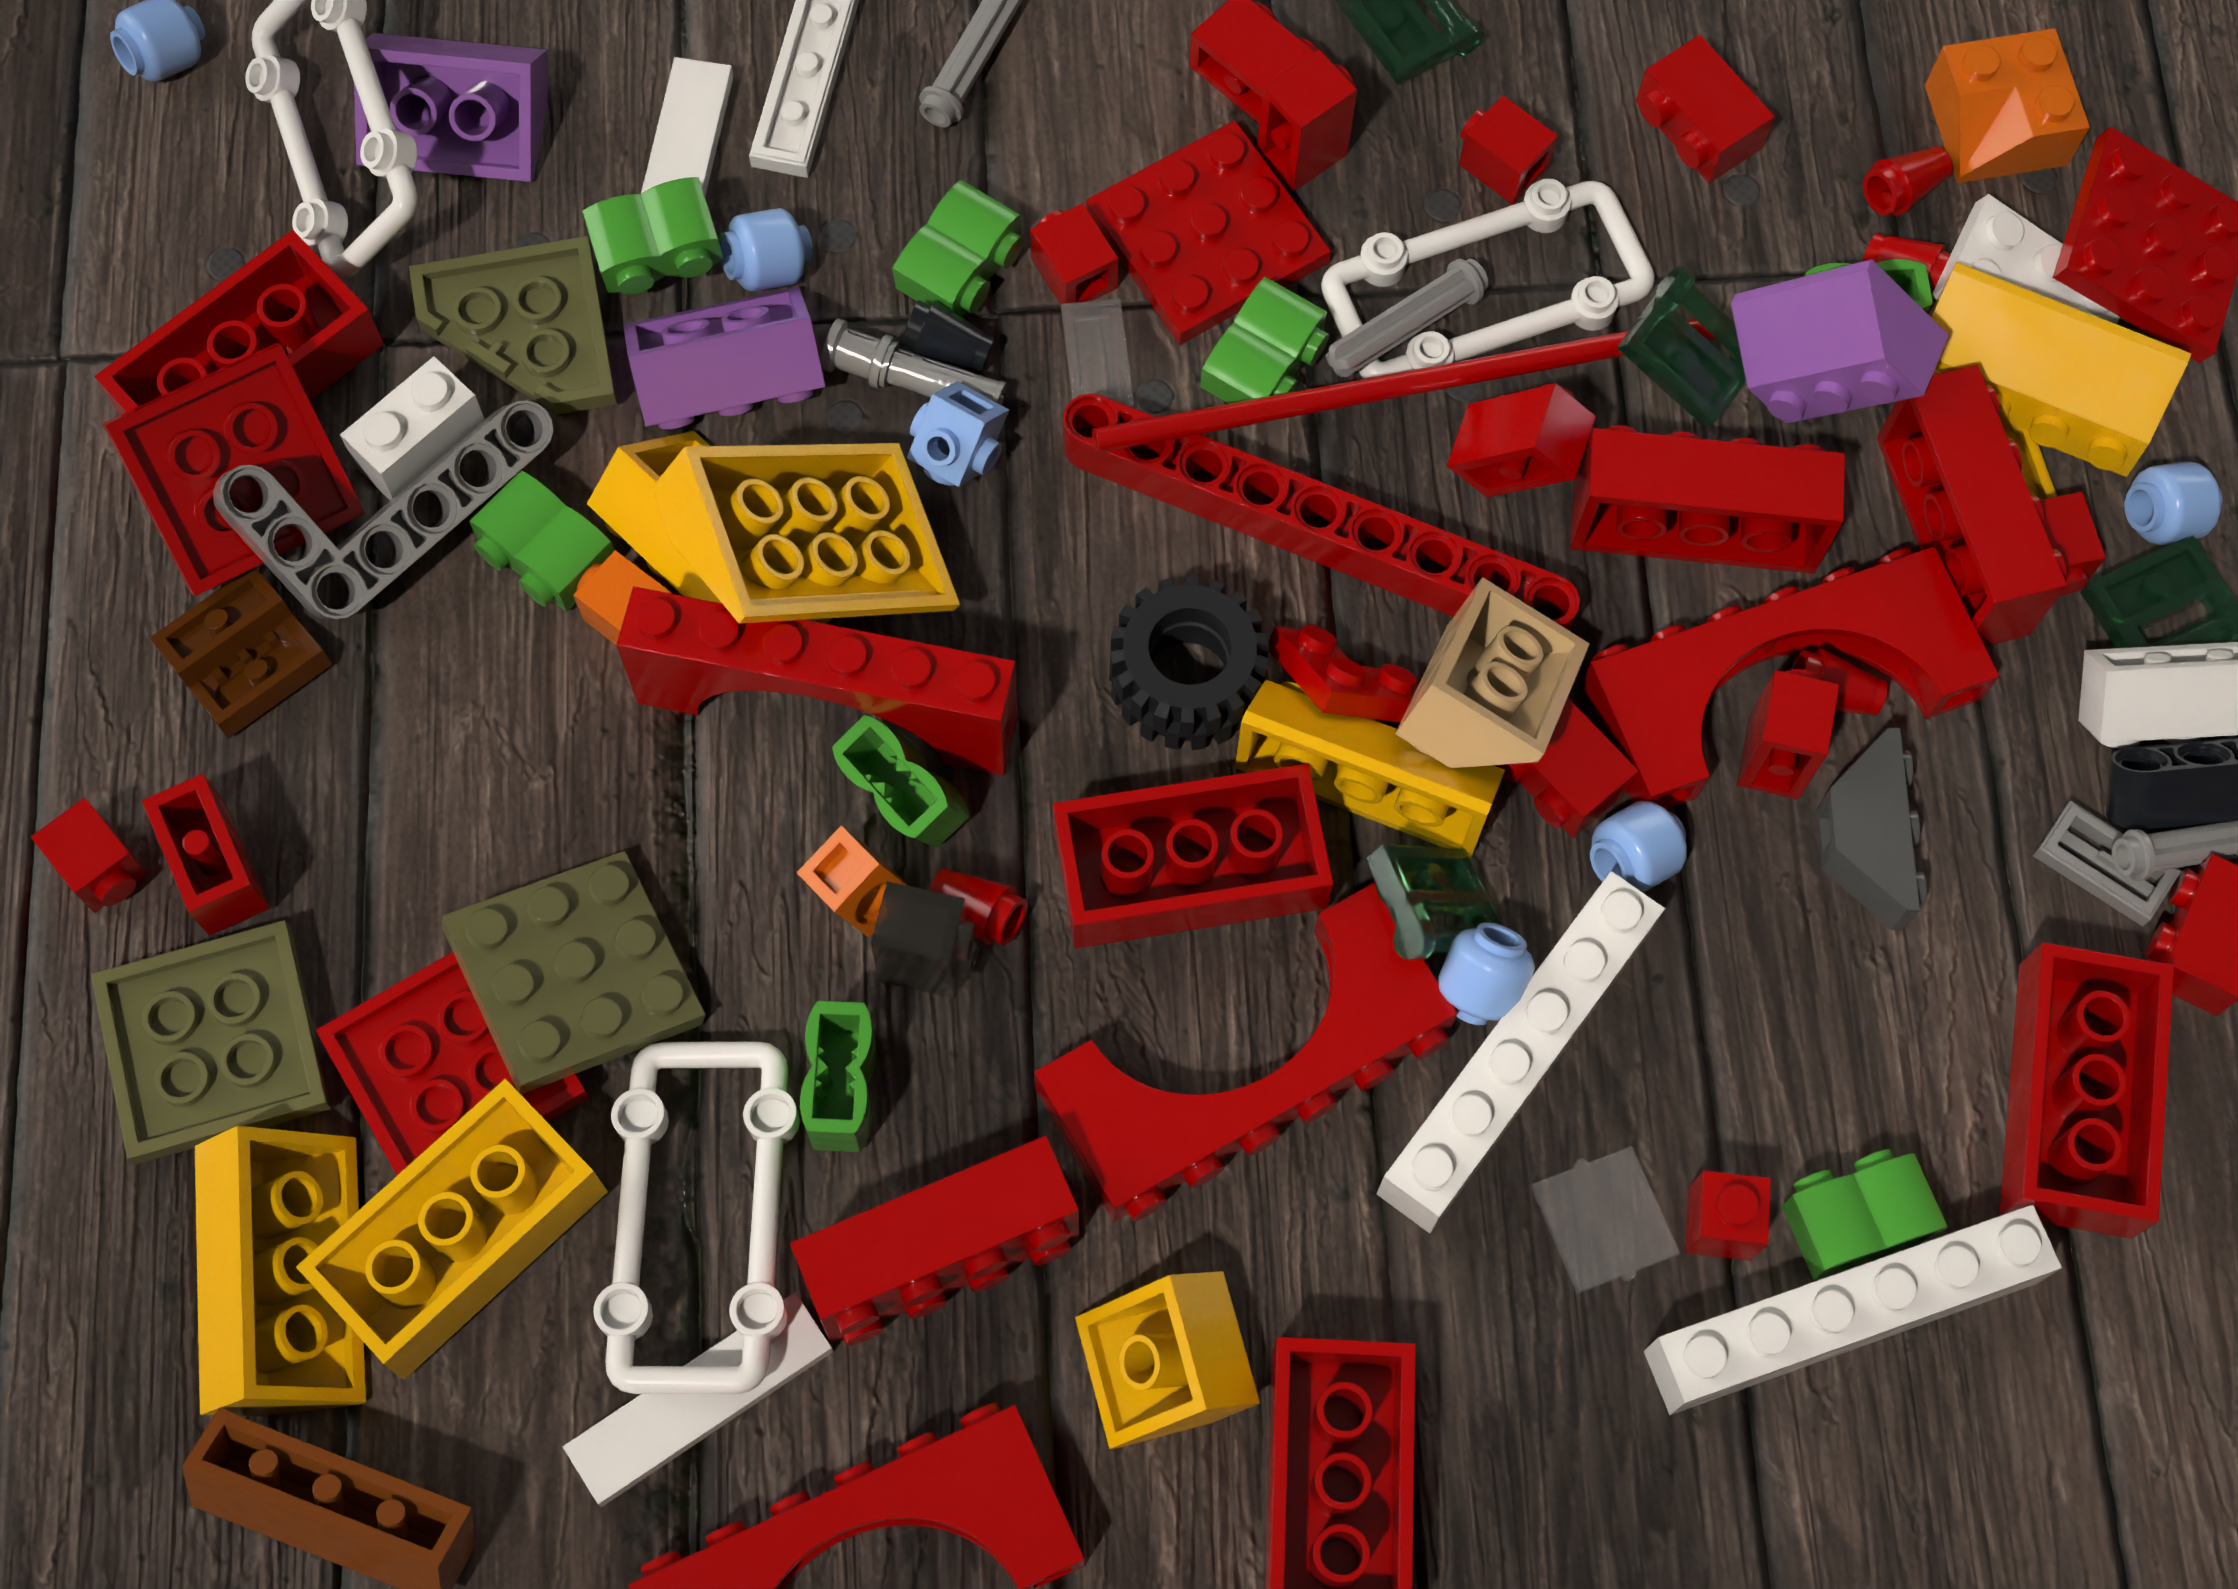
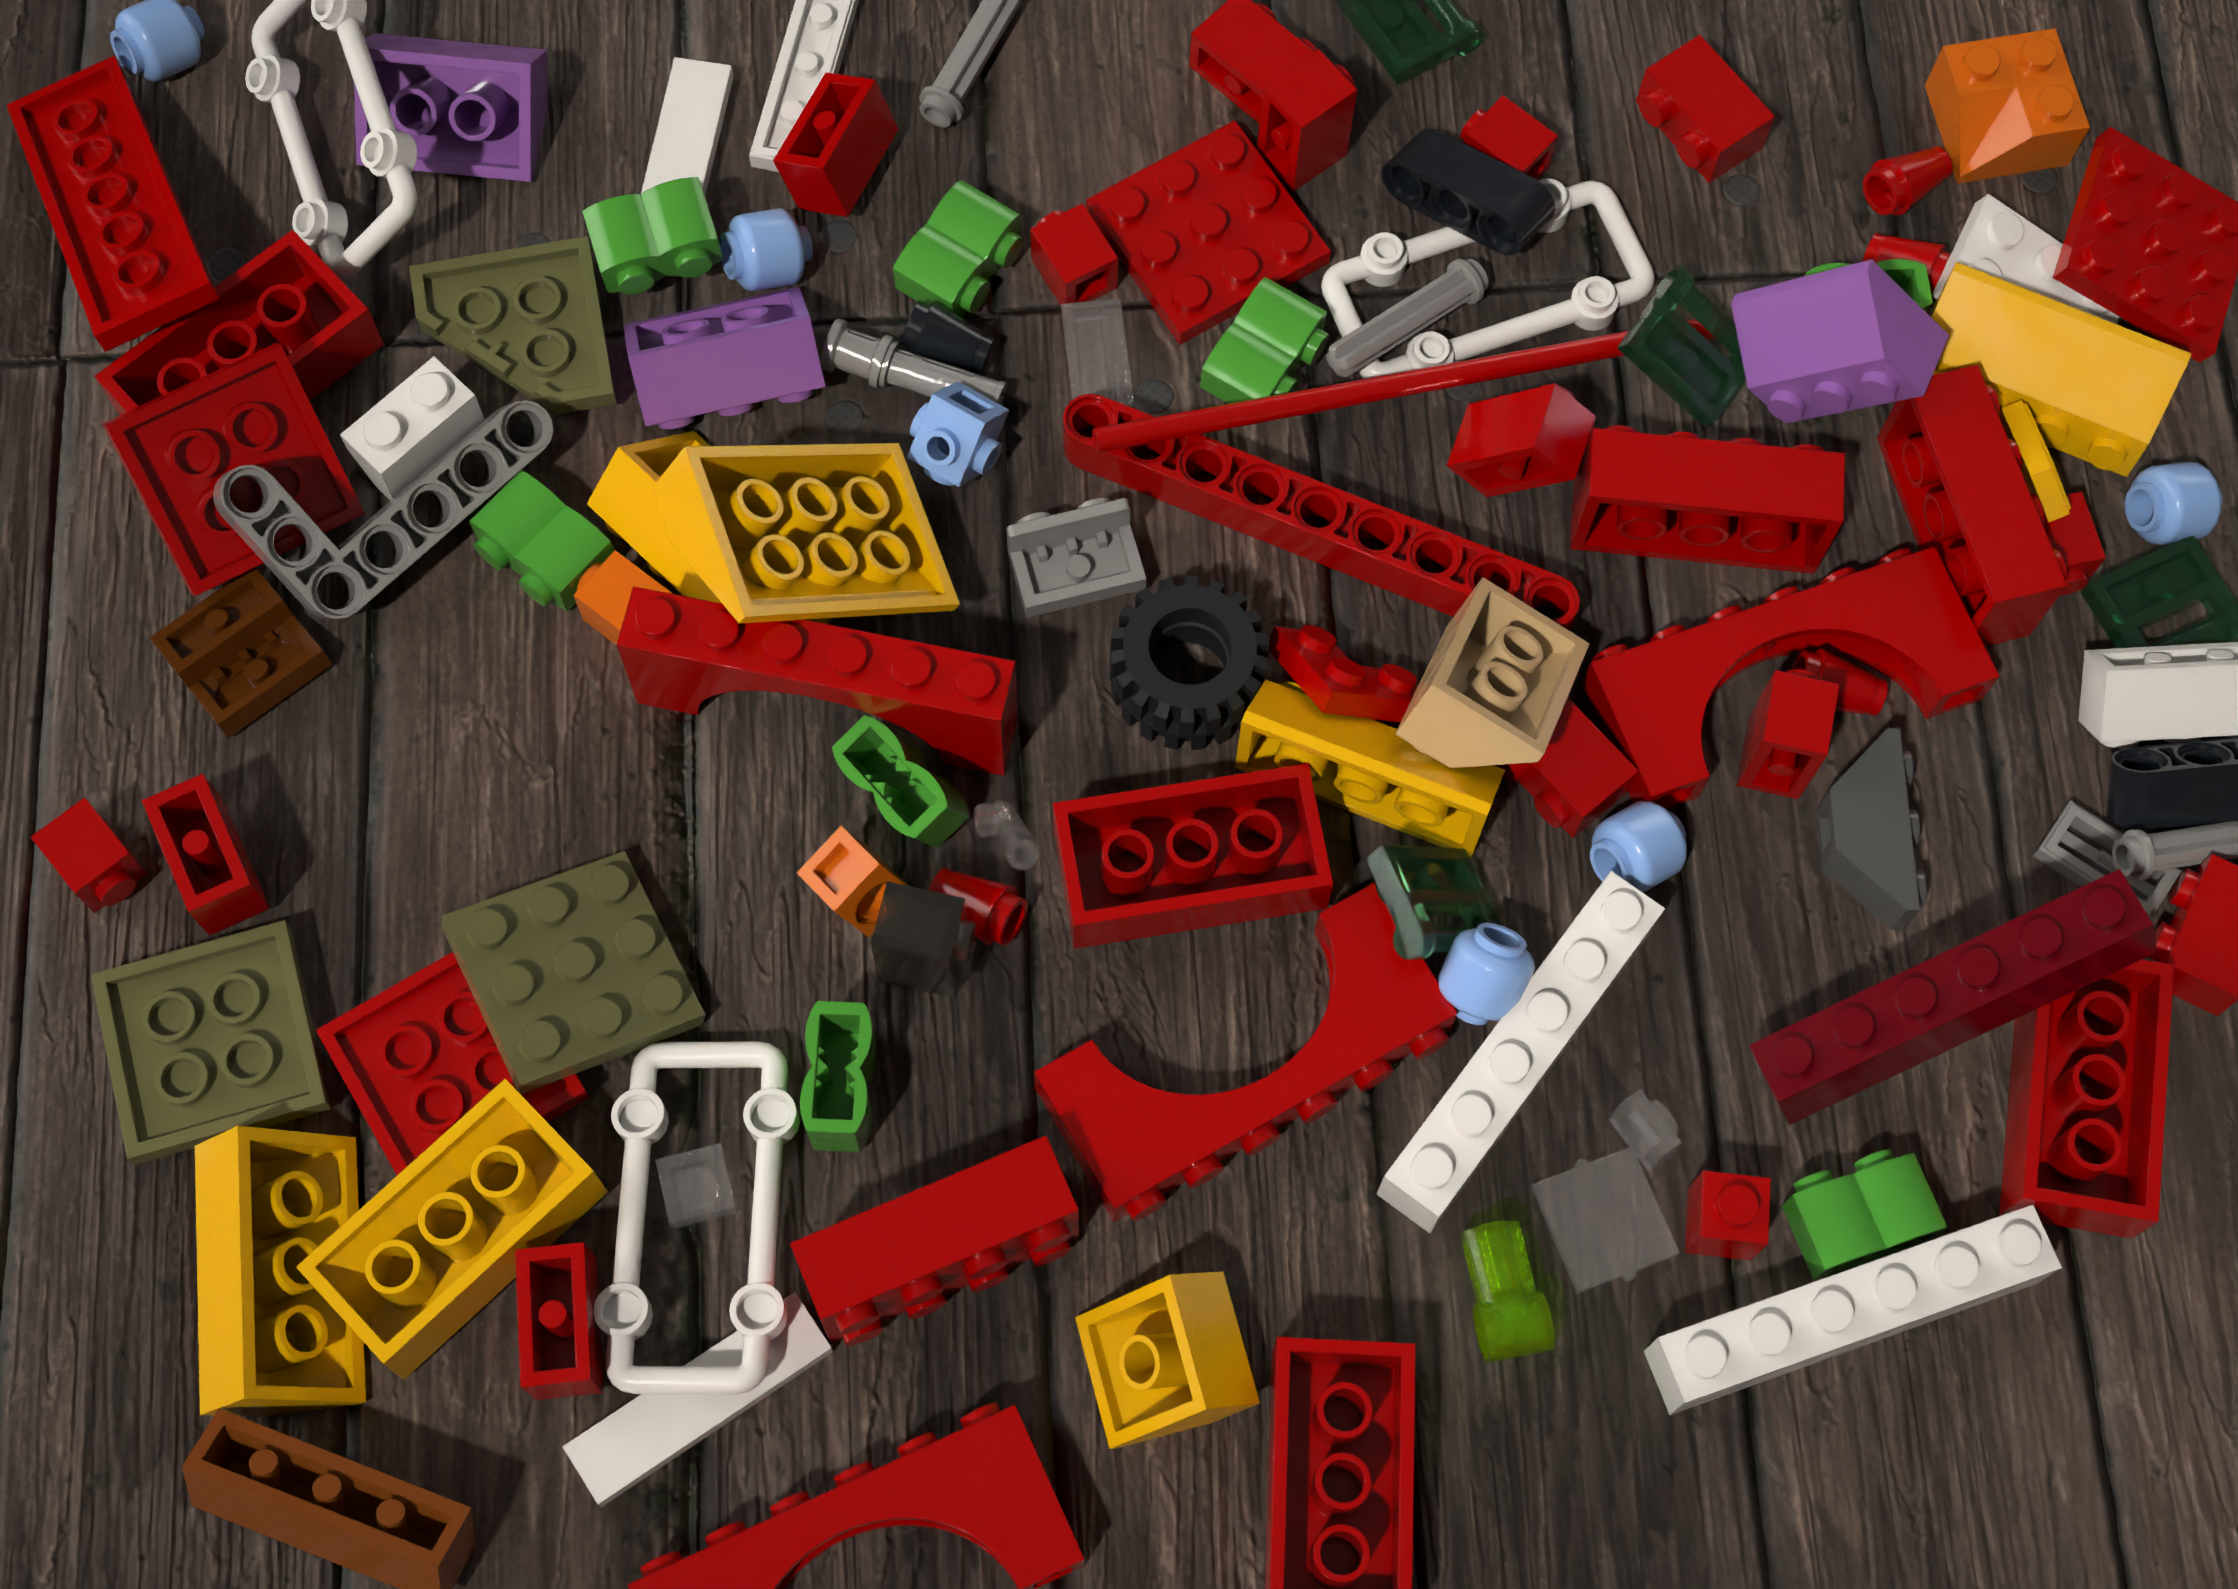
none -> red plate [6,55,220,352]
none -> red brick [515,1242,604,1400]
none -> clear plate [655,1143,738,1229]
none -> red brick [773,72,899,217]
none -> clear arm [974,799,1039,870]
none -> light grey bracket [1007,498,1146,618]
none -> black beam [1381,128,1556,255]
none -> clear neon green piece [1460,1220,1555,1363]
none -> clear plate [1609,1089,1682,1172]
none -> dark red brick [1749,869,2157,1125]
none -> yellow tile [2001,400,2071,522]

